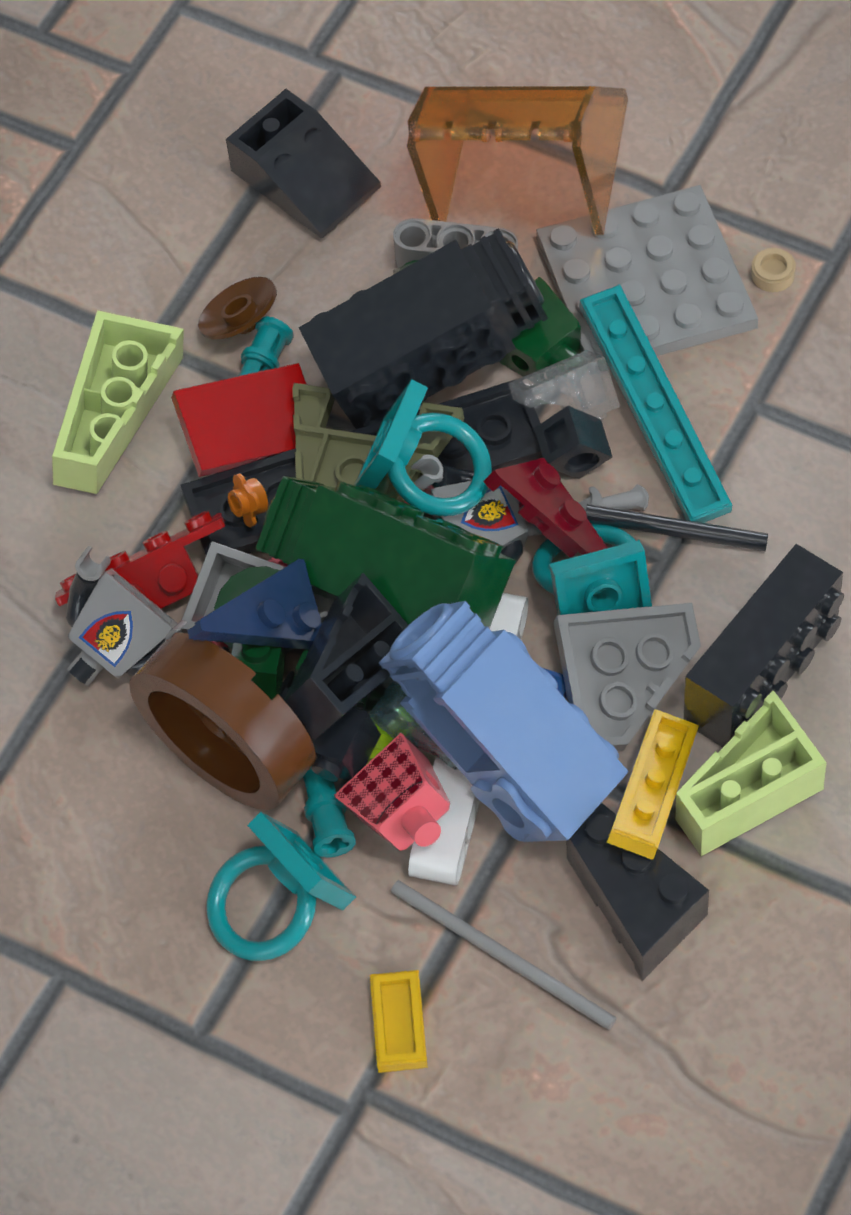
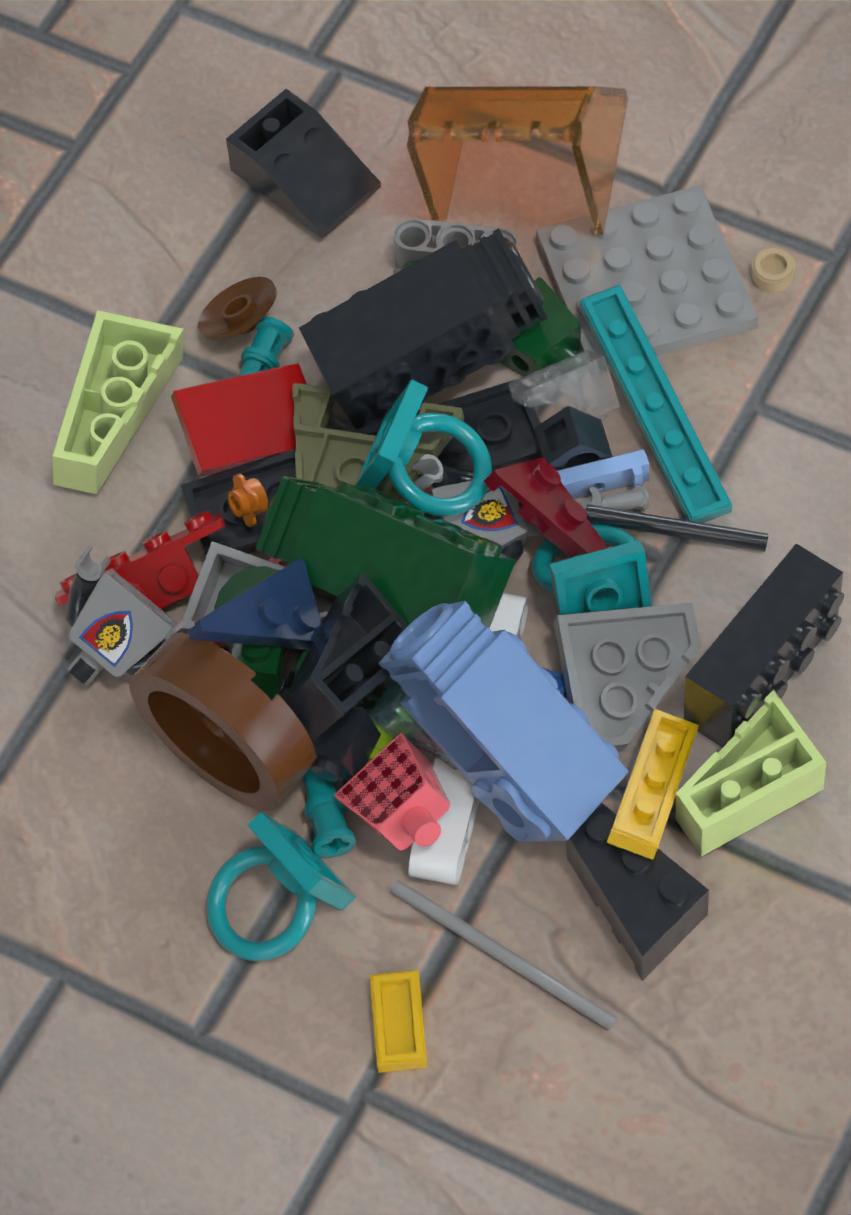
none -> light blue piece [557,449,649,499]

